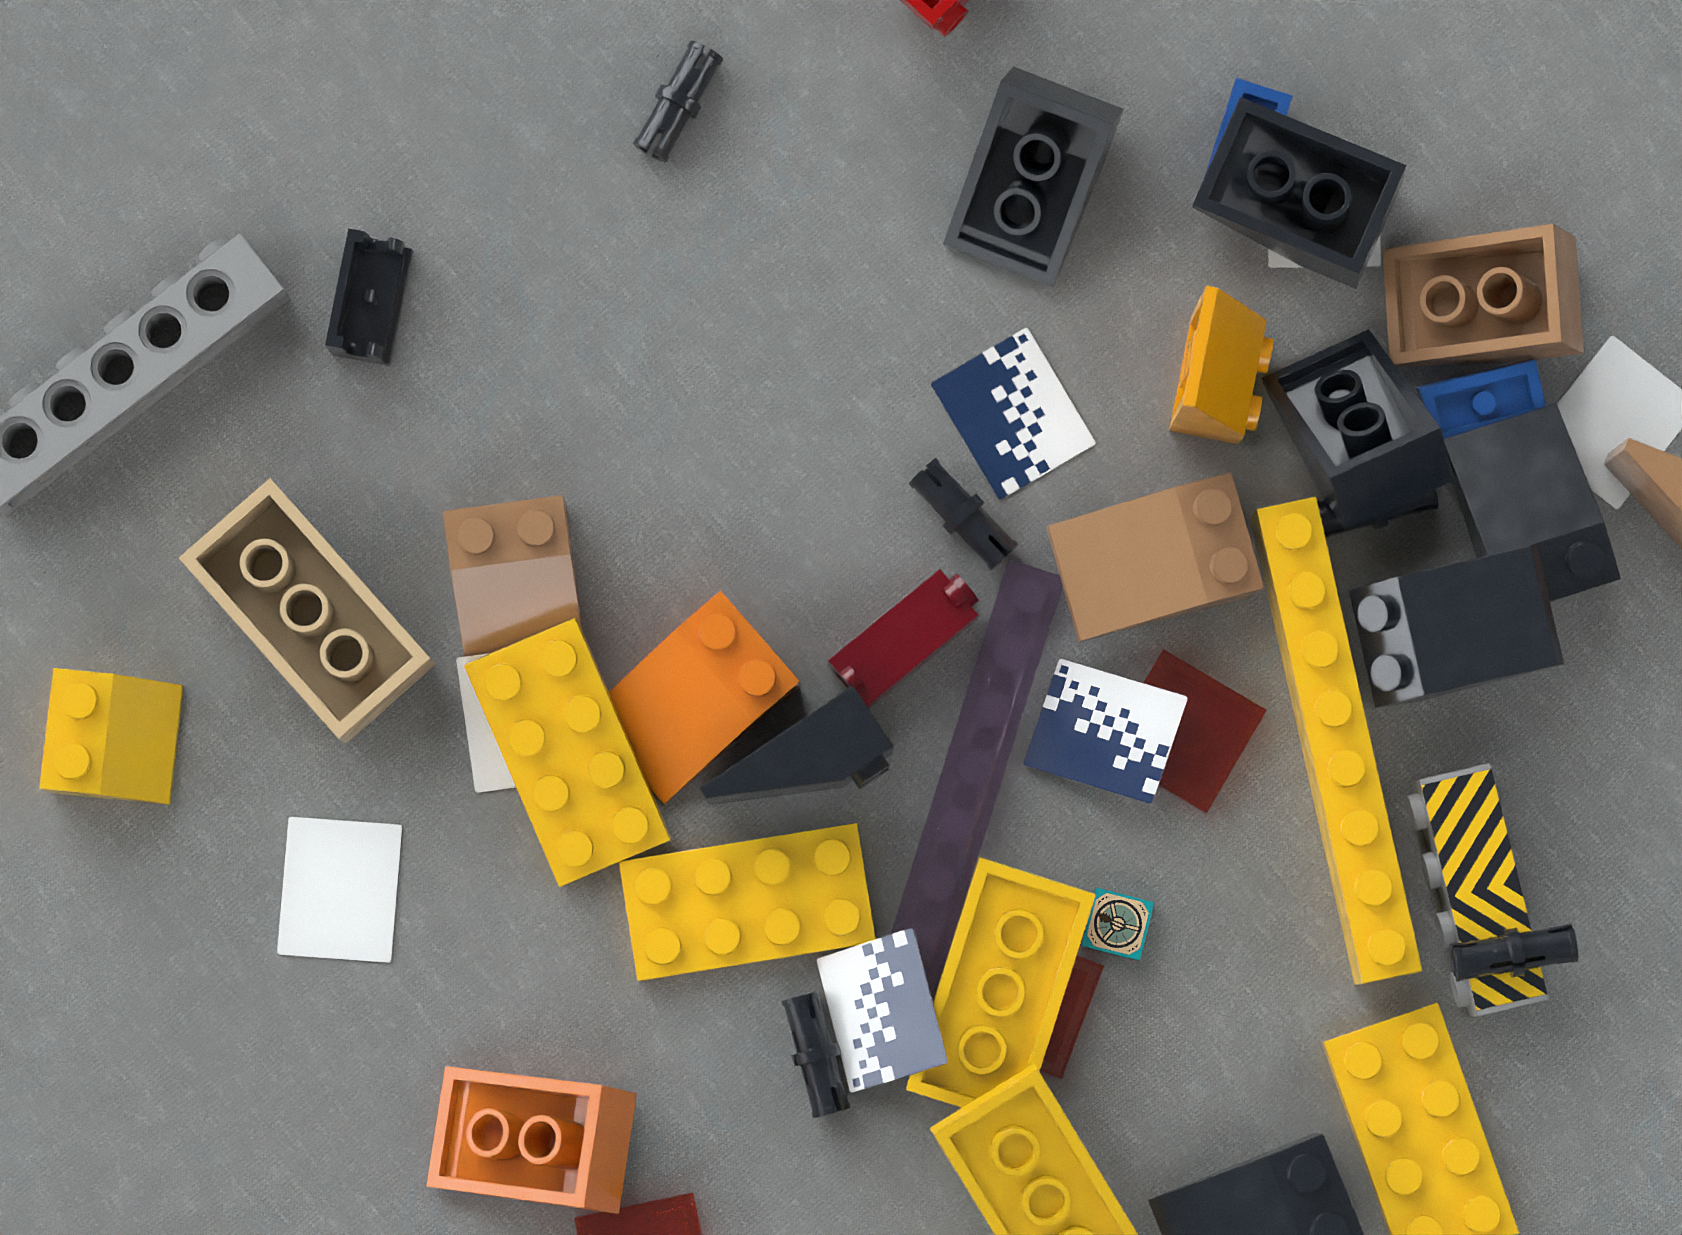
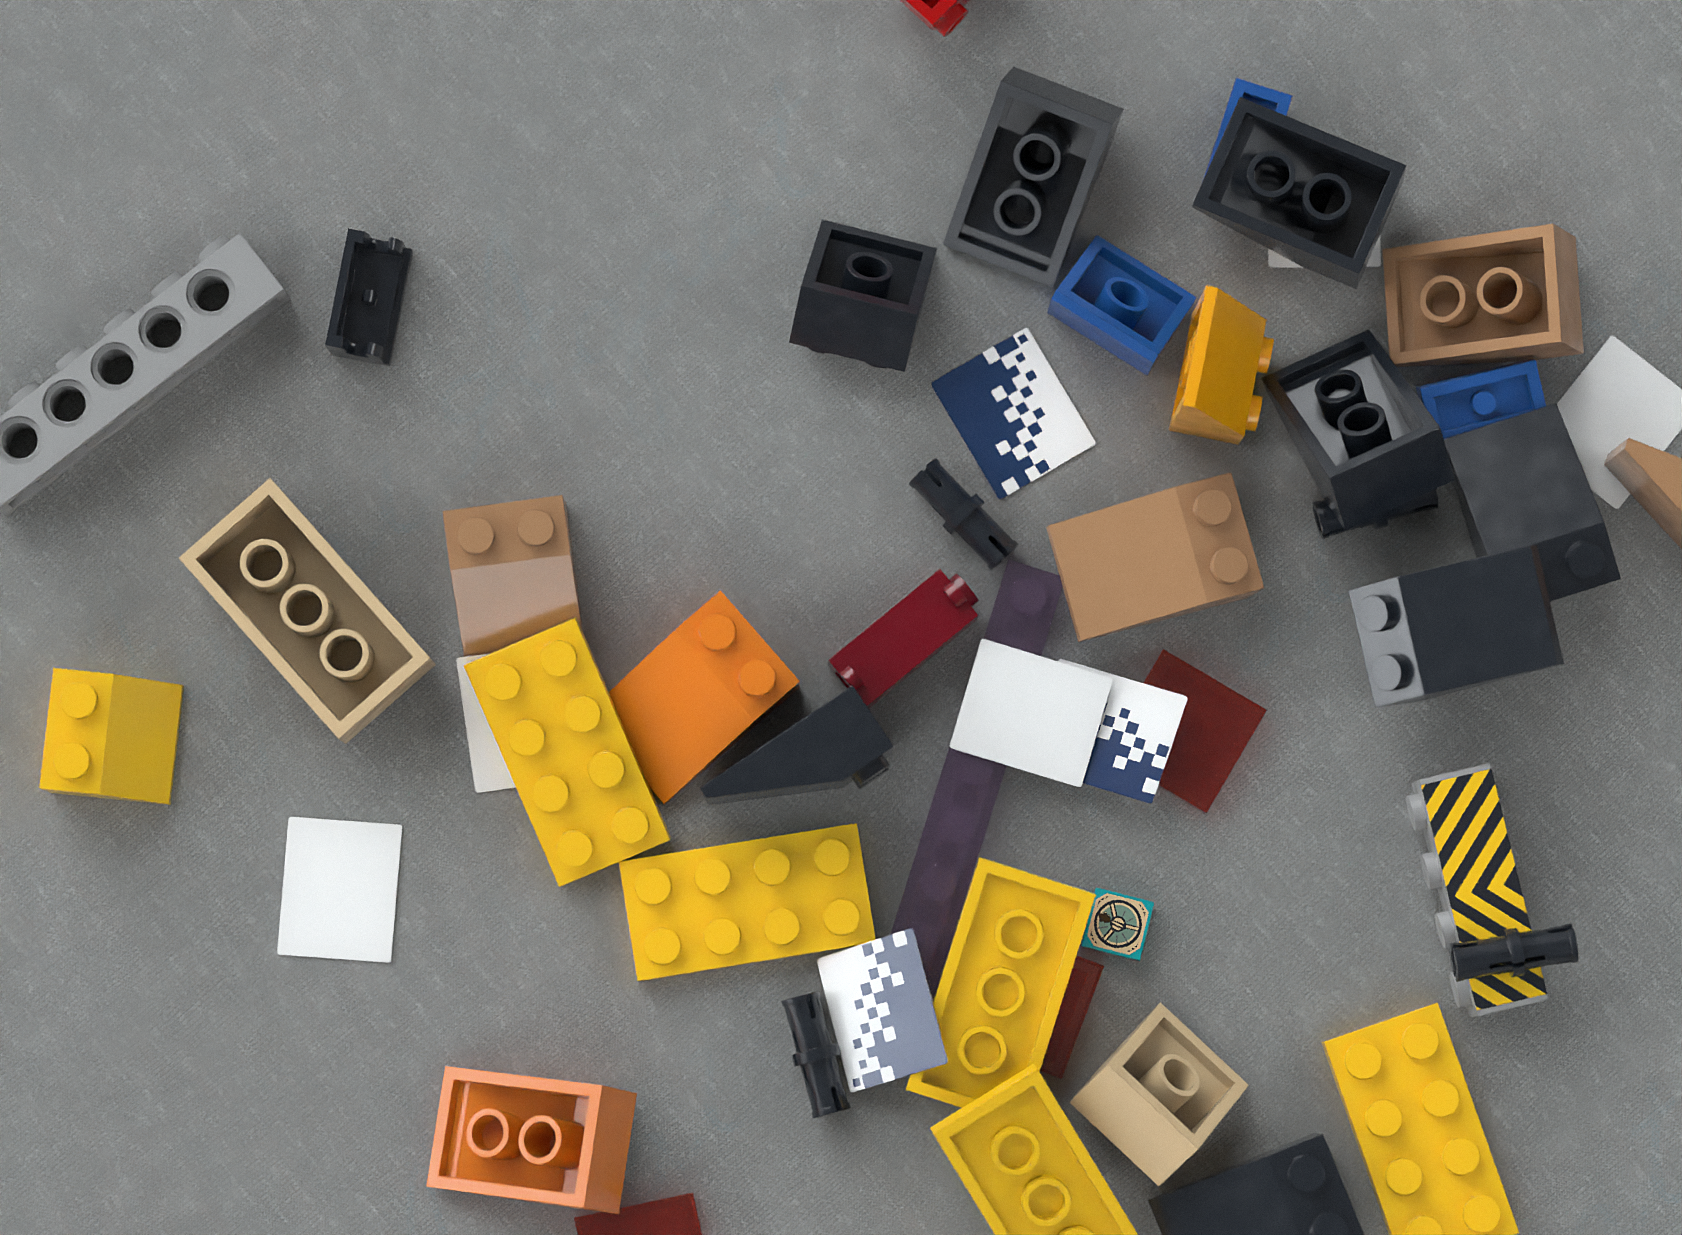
black pin [633,40,723,163] -> none
yellow brick [1250,497,1422,985] -> none
none -> black slope [789,219,937,372]
none -> white sticker [950,639,1112,787]
none -> blue slope [1047,235,1197,376]
none -> tan slope [1069,1002,1249,1186]

